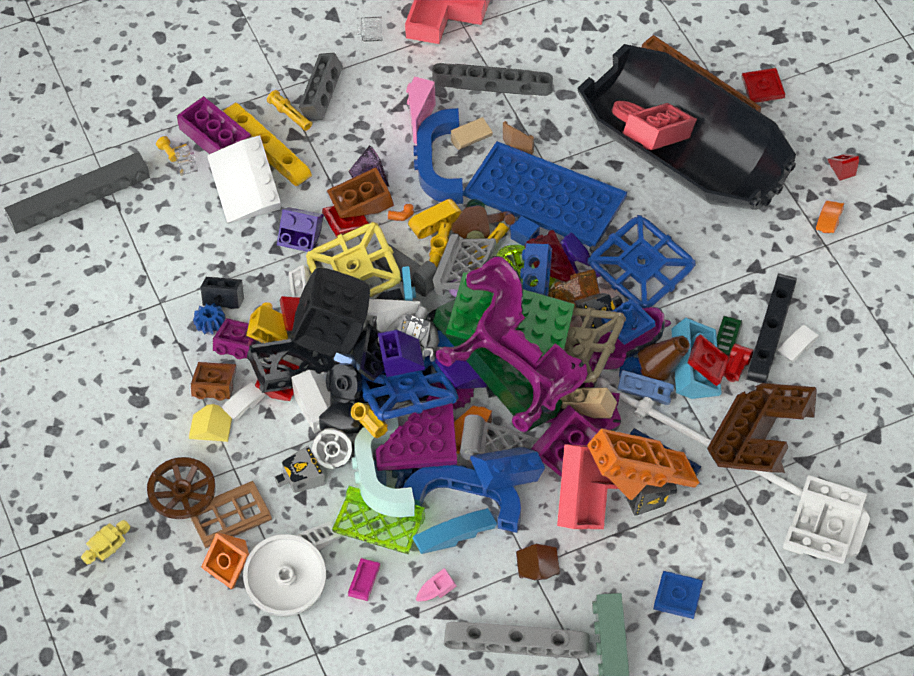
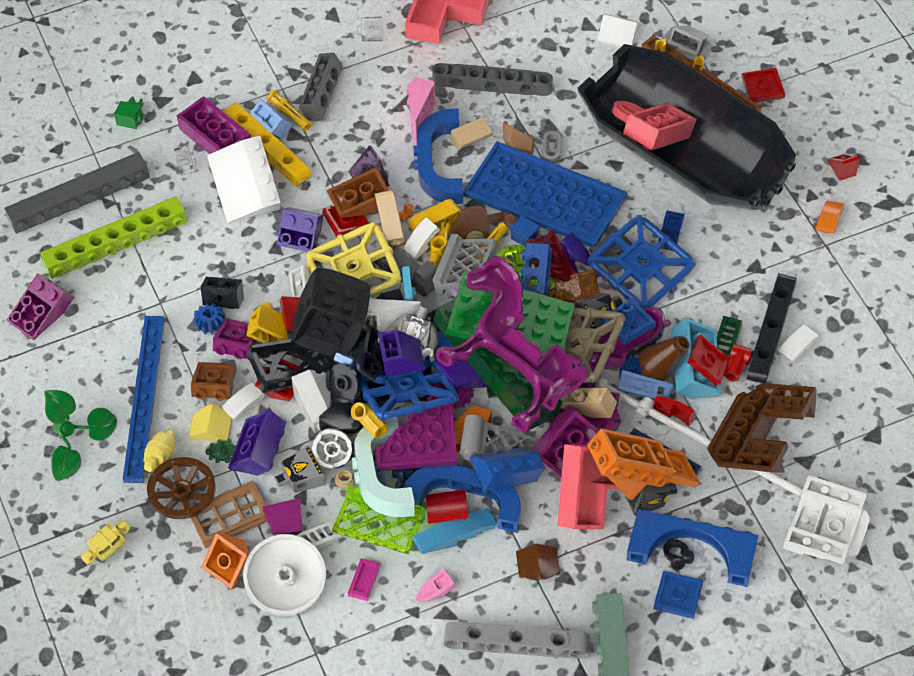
yellow piece [156,136,189,162] -> none
none -> magenta slope [6,273,75,340]
none -> lime brick [40,196,187,279]
none -> green plant [44,390,117,481]
none -> green brick [114,96,144,129]
none -> blue plate [123,316,165,483]
none -> light yellow piece [143,429,176,472]
none -> clear green piece [205,439,236,464]
none -> dark purple slope [228,410,287,476]
none -> light blue brick [250,99,293,138]
none -> magenta torso [262,498,302,536]
none -> tan plate [335,469,355,489]
none -> tan slope [375,190,405,249]
none -> white slope [404,217,440,260]
none -> red slope [426,489,469,524]
none -> light grey plate [542,131,561,163]
none -> white slope [598,14,641,47]
none -> blue arch [626,509,758,587]
none -> red slope [653,396,695,426]
none -> light grey torso [655,26,712,71]
none -> clear blue slope [658,210,685,251]
none -> black piece [663,539,694,570]

